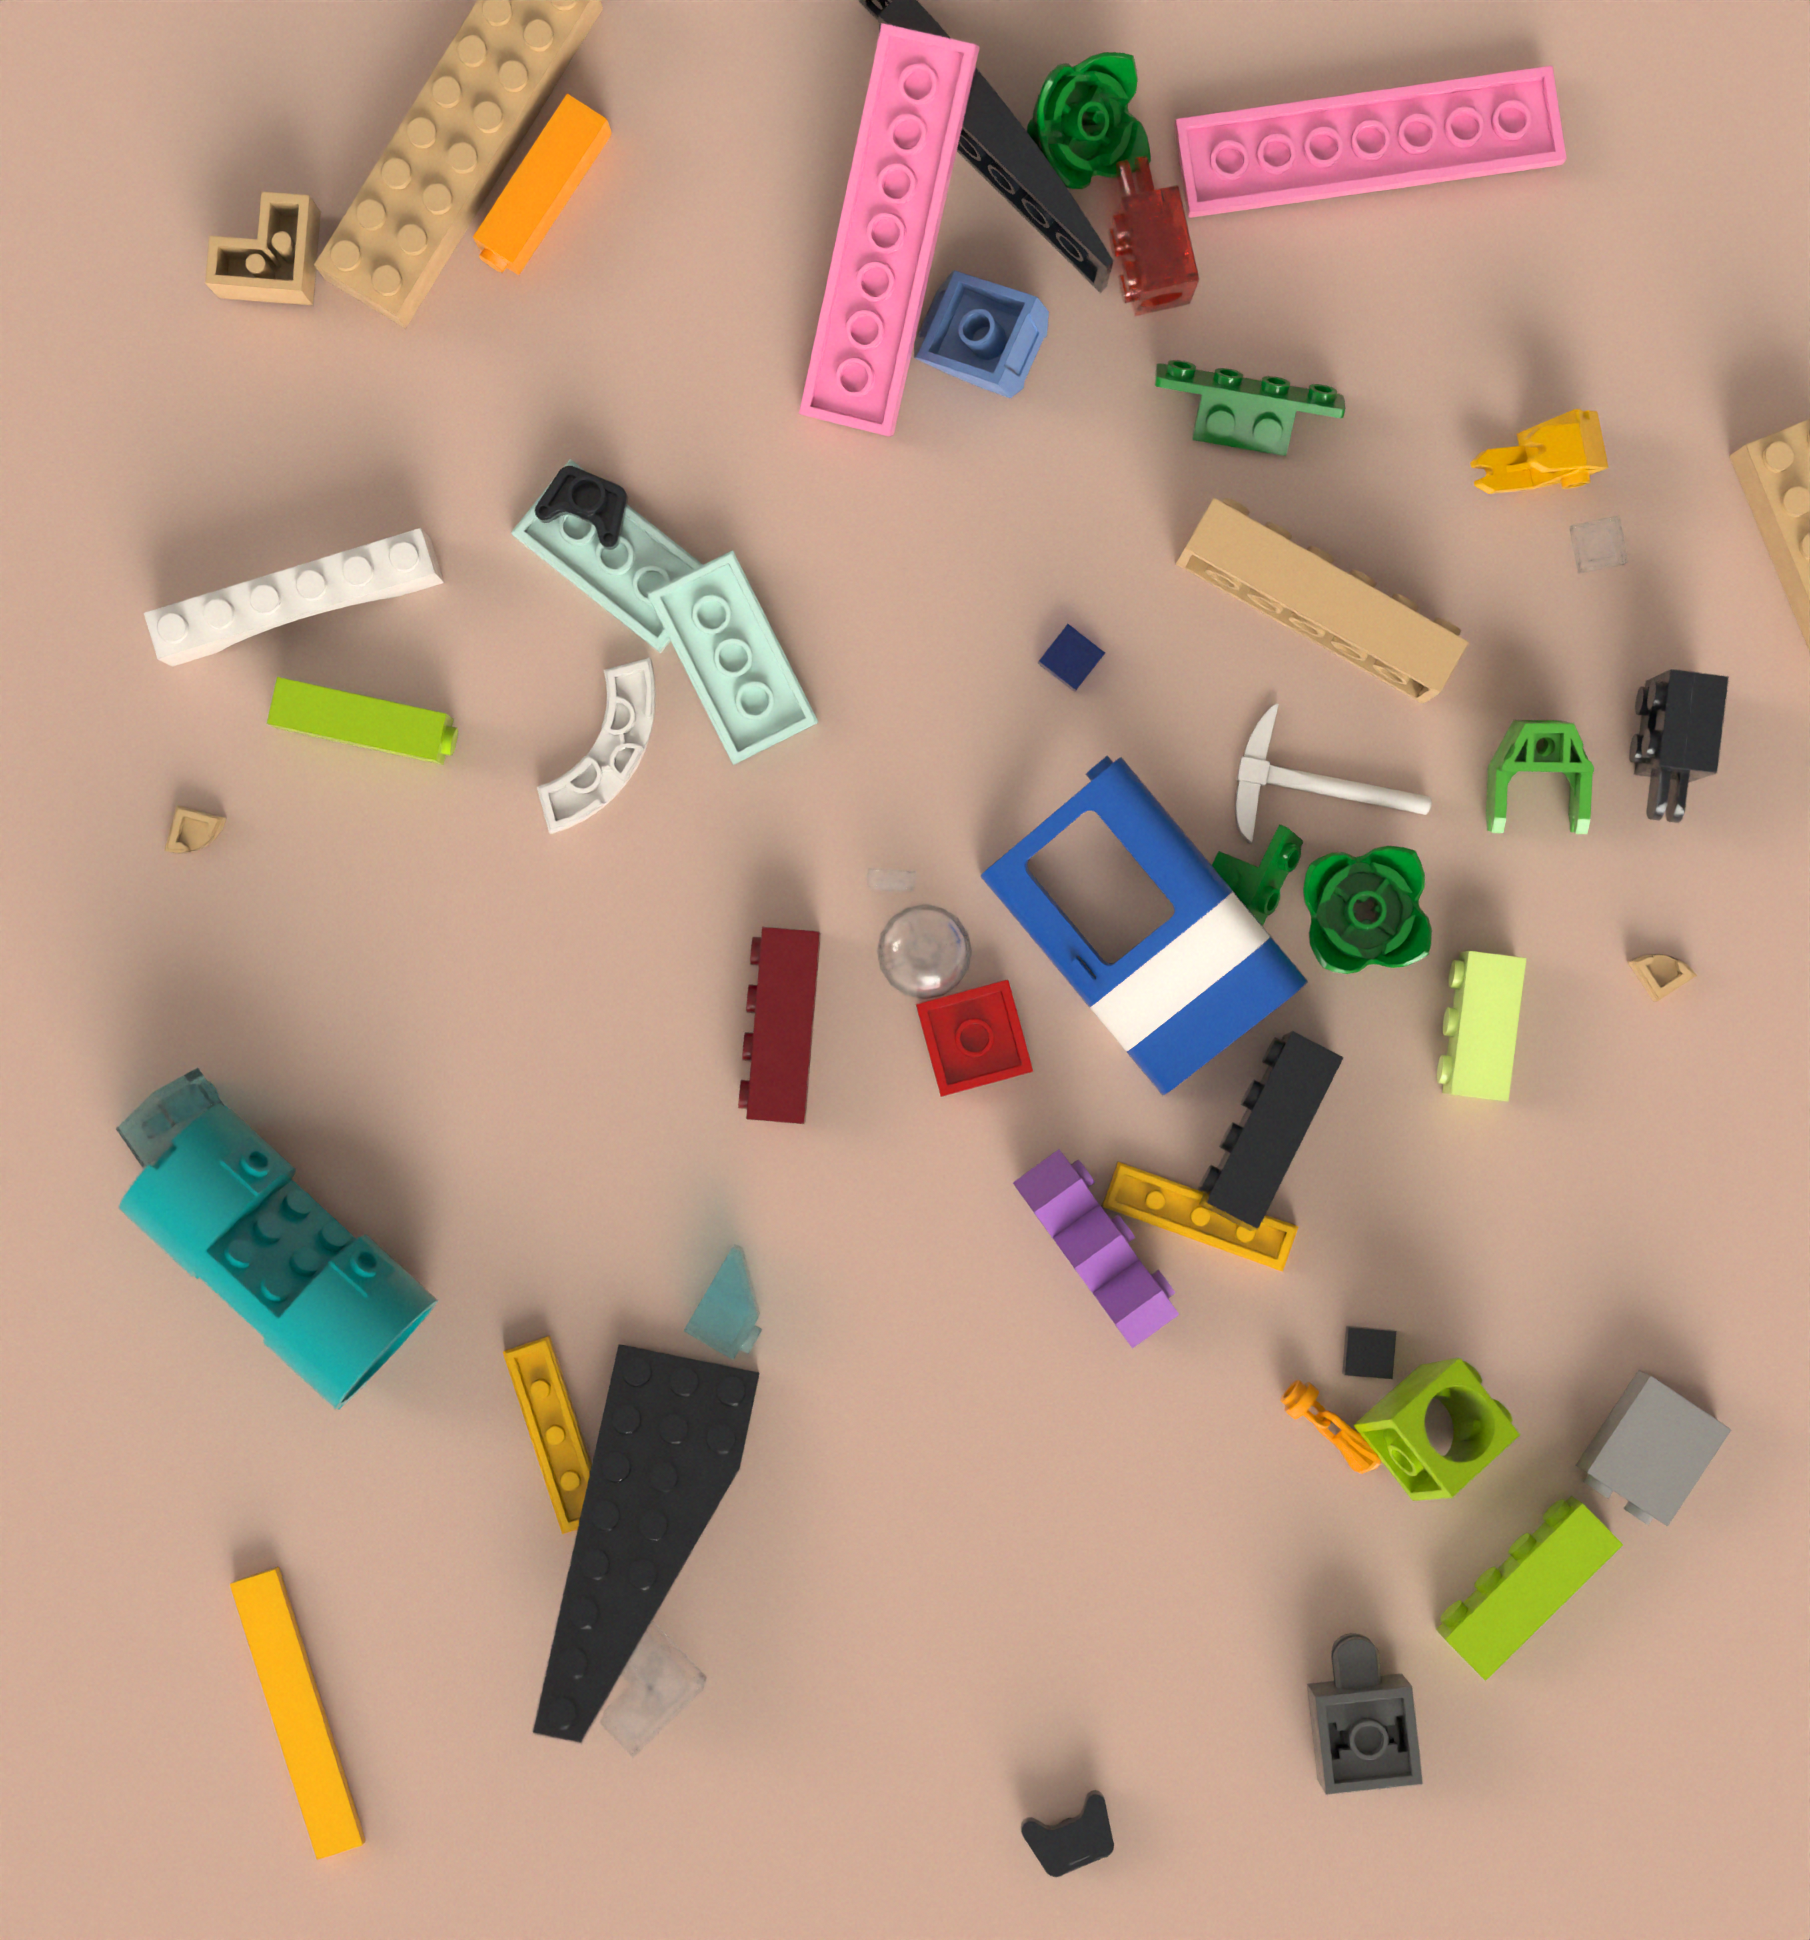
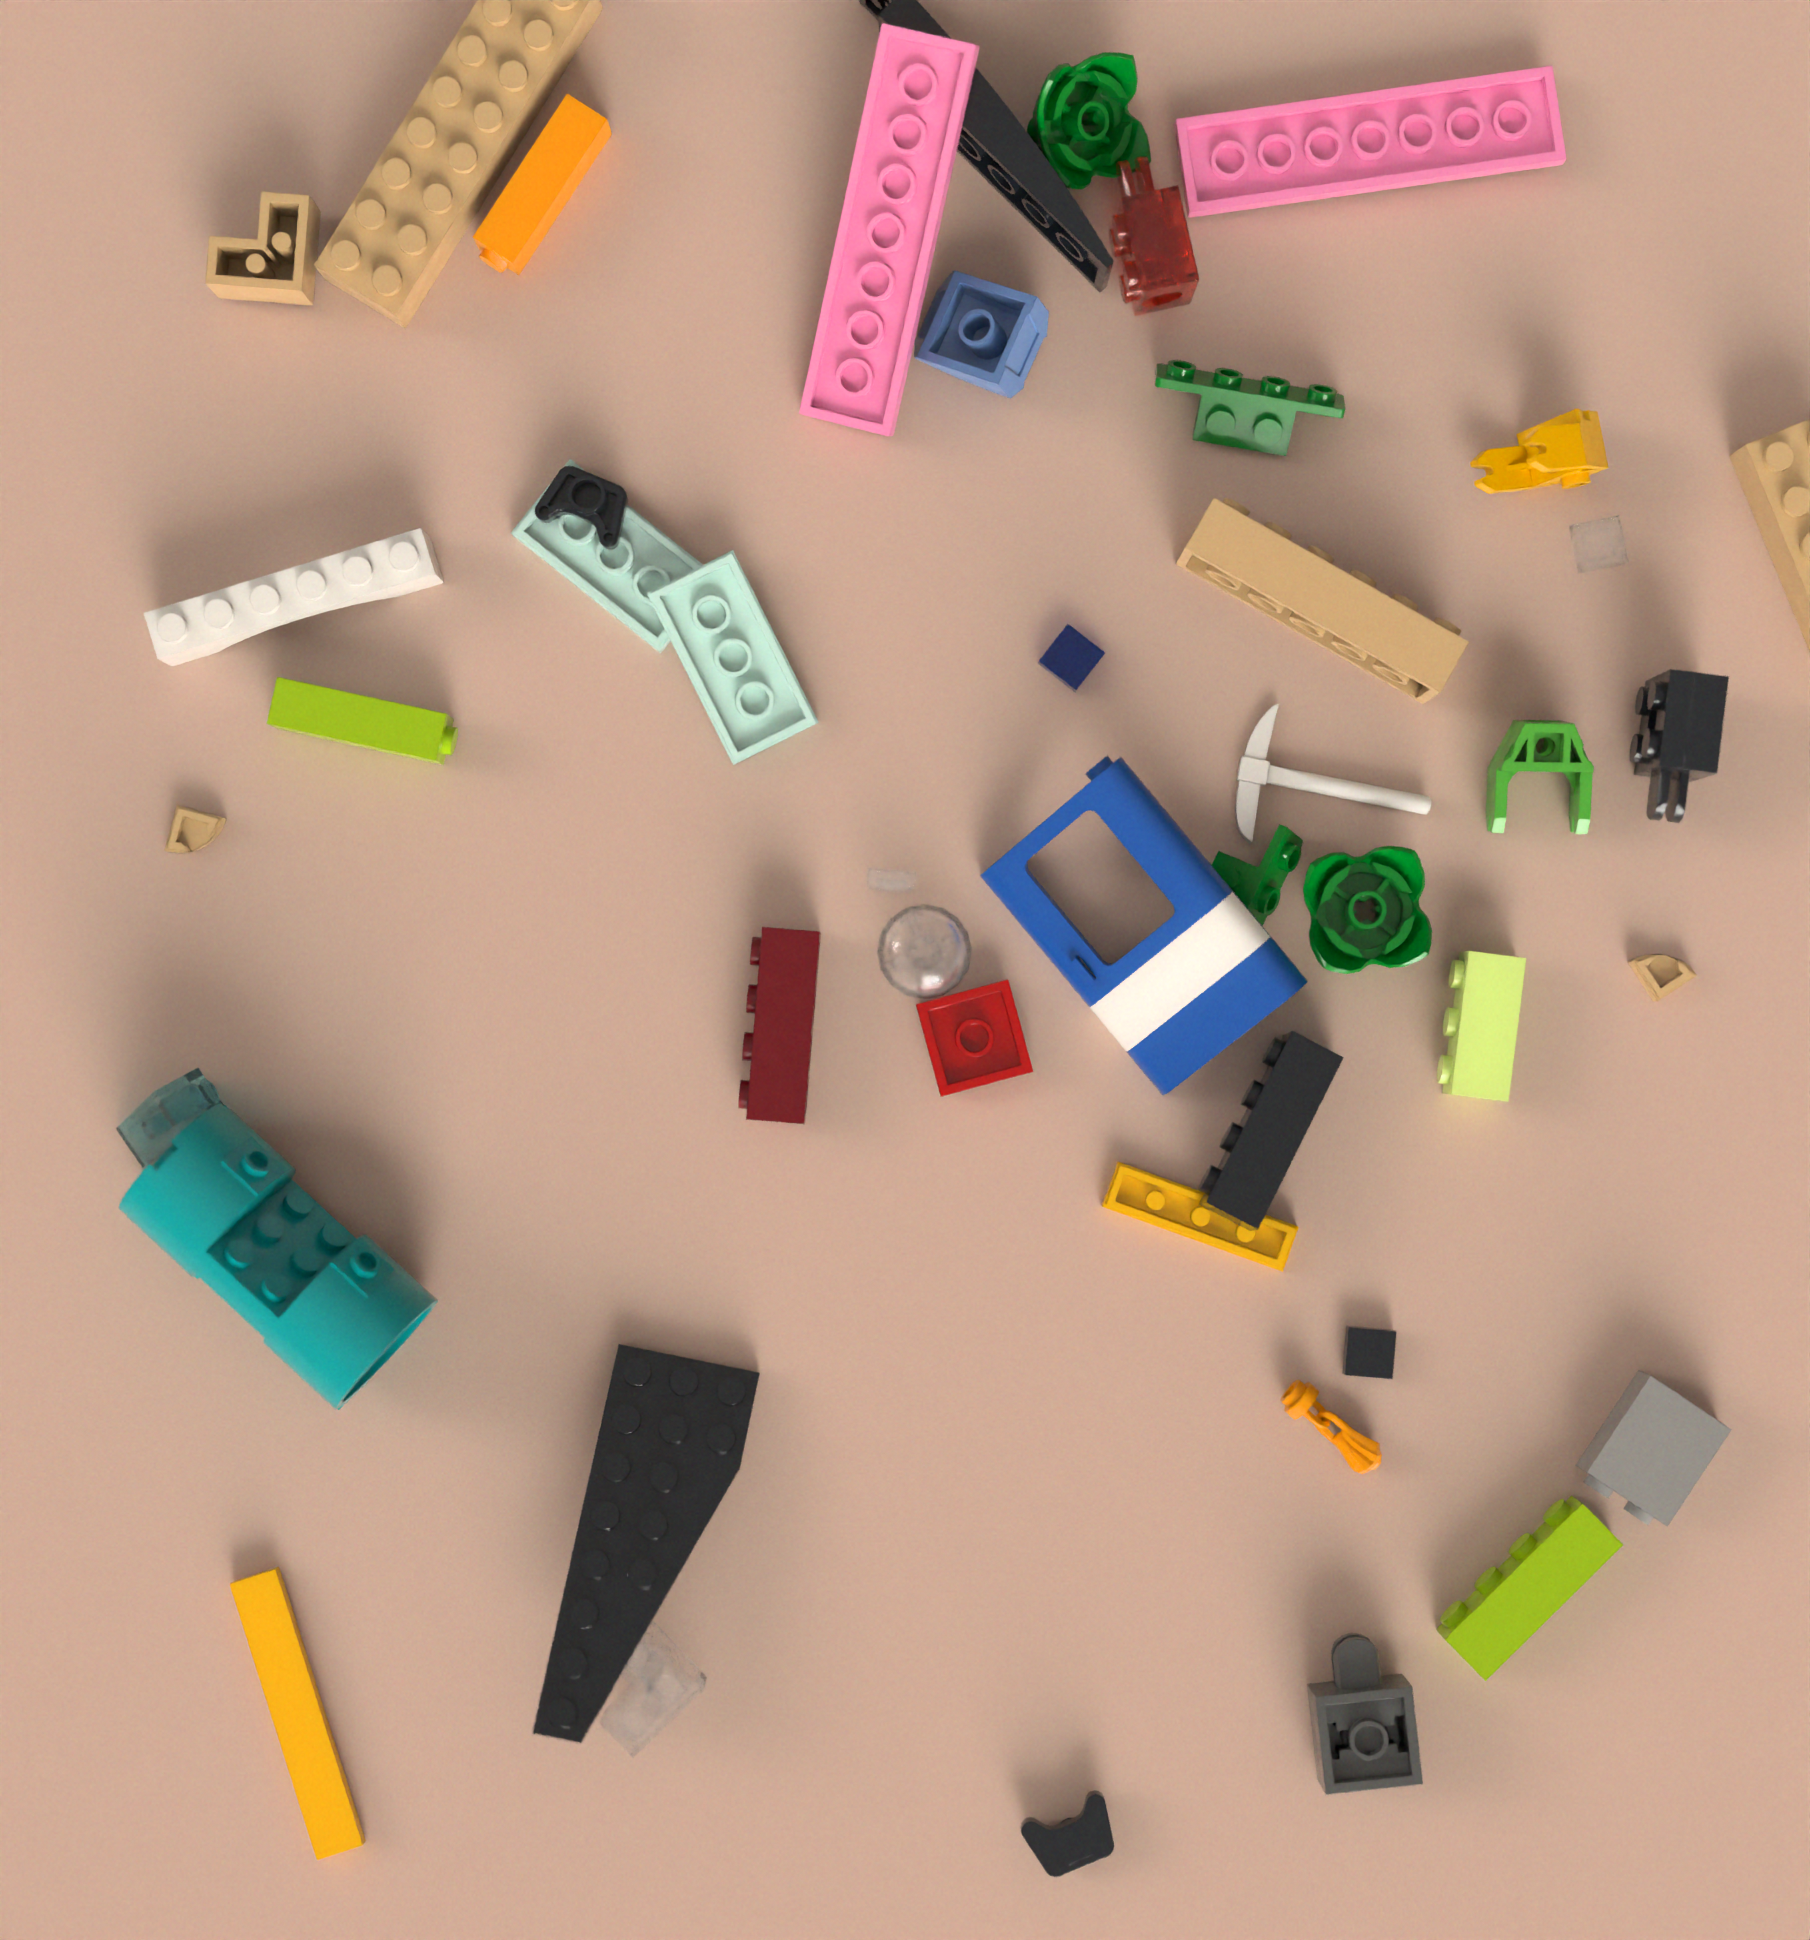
yellow tile [503,1335,592,1534] -> none
white tile [537,658,656,834] -> none
clear light blue slope [684,1244,762,1360] -> none
medium lavender brick [1013,1149,1179,1349] -> none
lime brick [1353,1357,1520,1501] -> none

